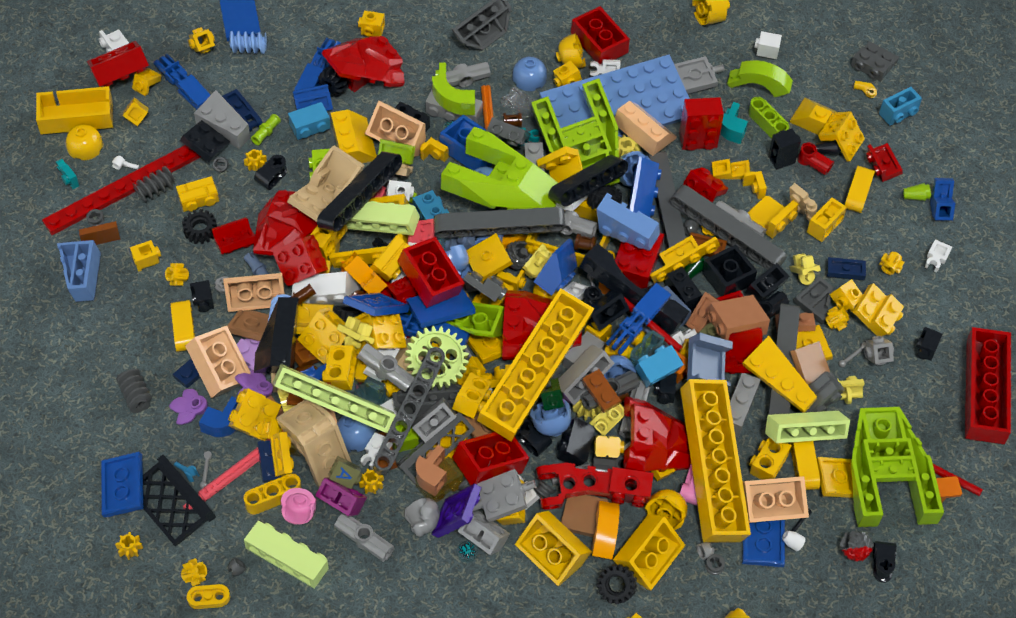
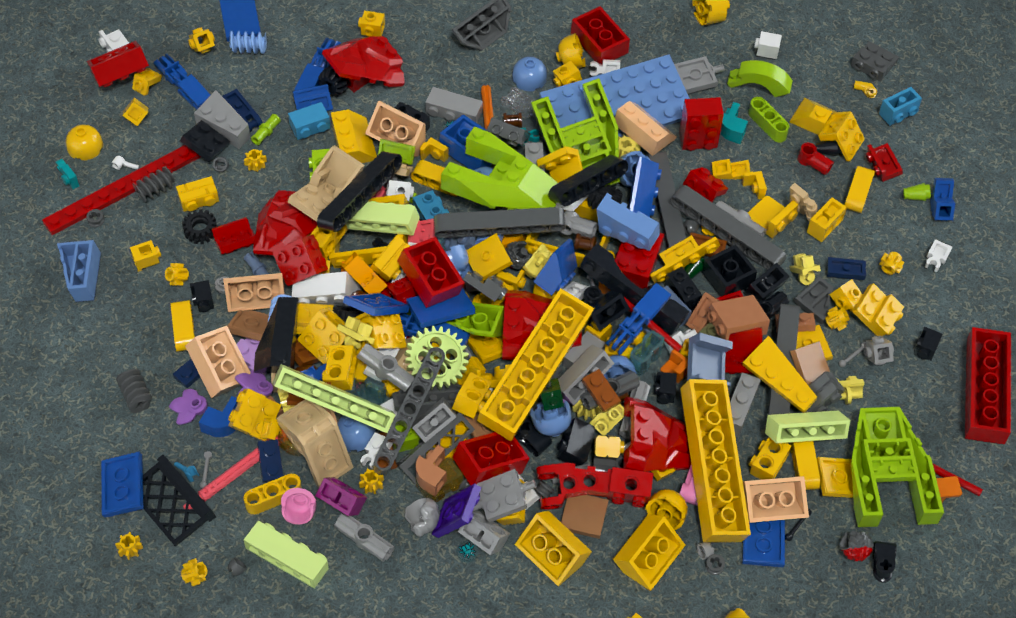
yellow piece [36,86,113,134] -> none
dark orange panel [79,221,120,245] -> none
yellow plate [187,584,230,609] -> none
black piece [254,155,287,190] -> none
yellow plate [270,432,294,477] -> none
reddish brown pin [291,283,316,306] -> none
olive brick [328,456,362,489] -> none
lime arch [432,63,475,115] -> none
light grey piece [446,62,491,87] -> none
light orange brick [591,501,620,559] -> none
black tyre [597,564,637,604] -> none
dark azure brick [635,345,684,388] -> none
black brick [768,128,801,170] -> none
white hose [782,530,805,552] -> none
none -> yellow beam [410,160,458,197]

